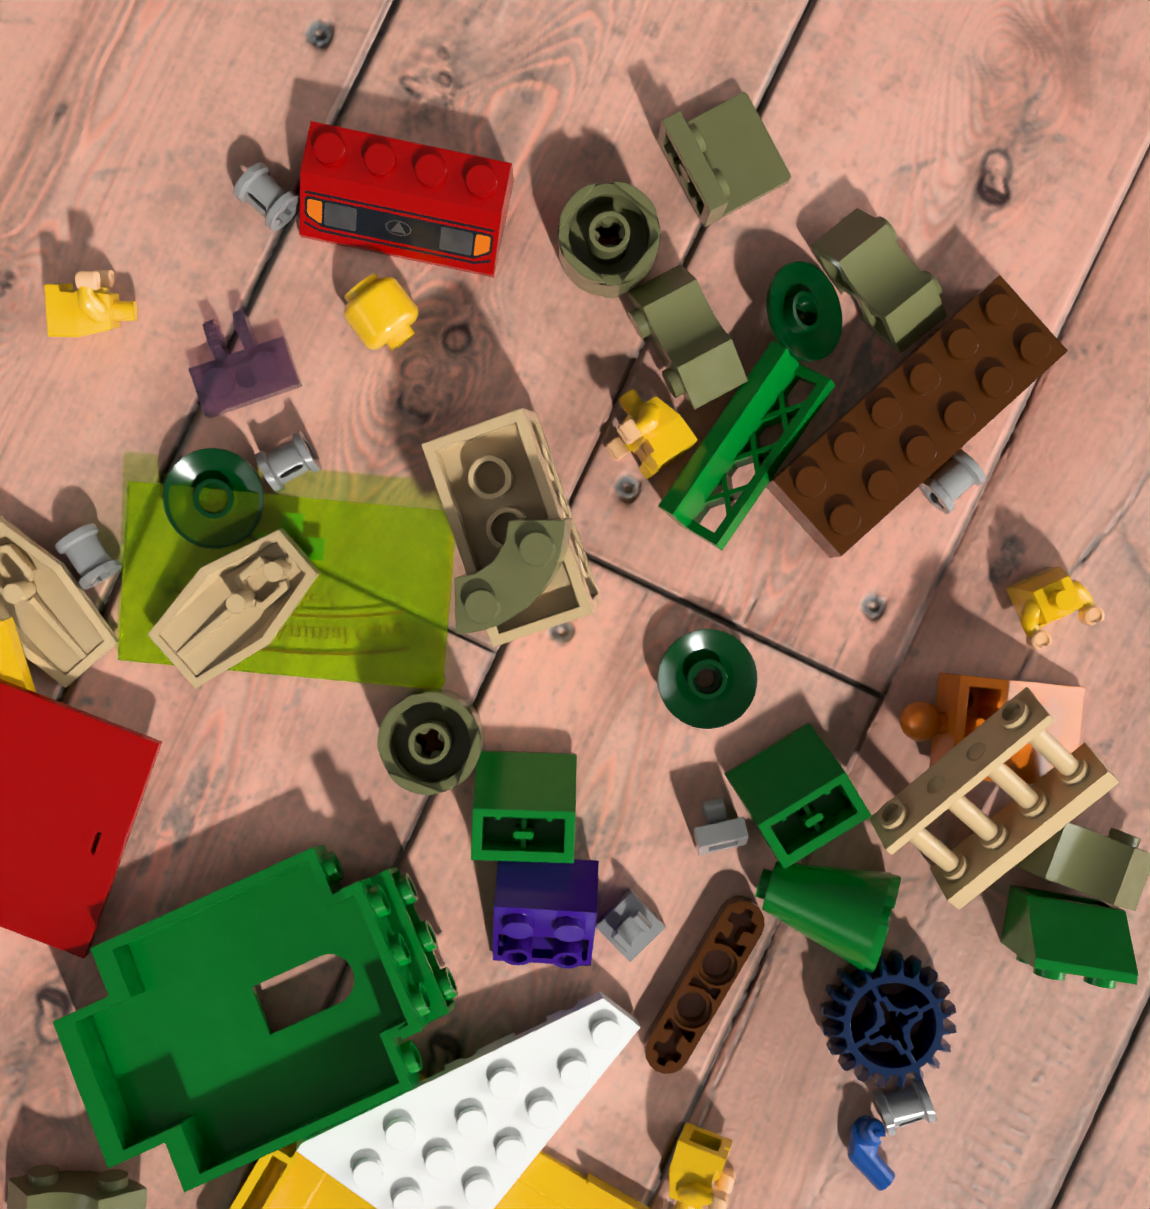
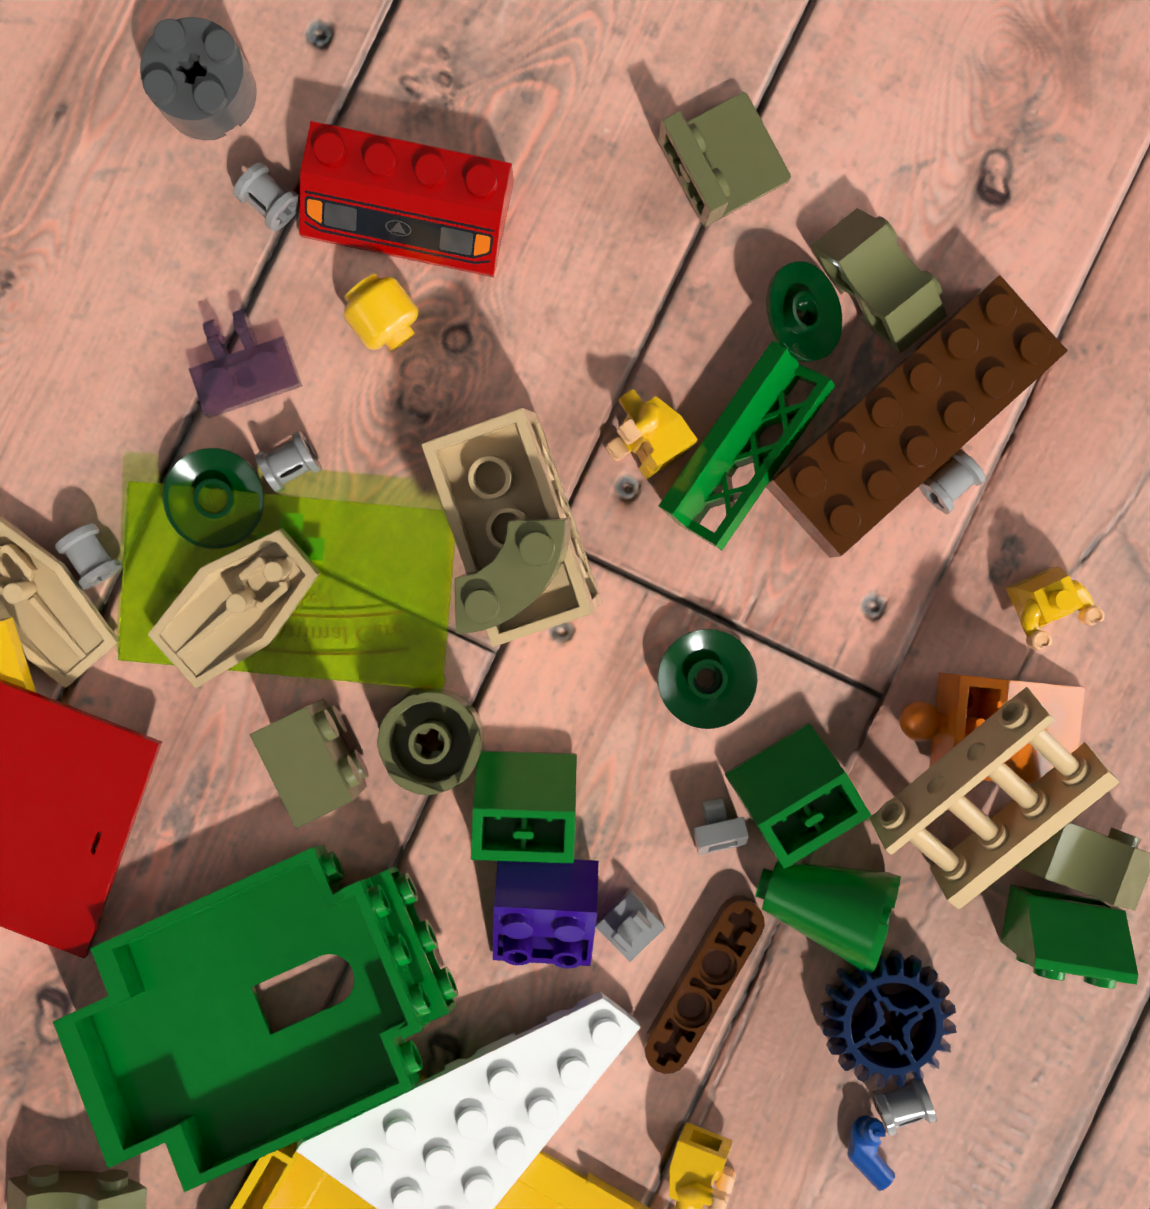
yellow piece [44,270,138,337] -> none
olive brick [558,181,660,299] -> none
olive brick [628,265,748,410] -> none
none -> dark grey brick [140,17,257,140]
none -> olive brick [249,699,369,829]

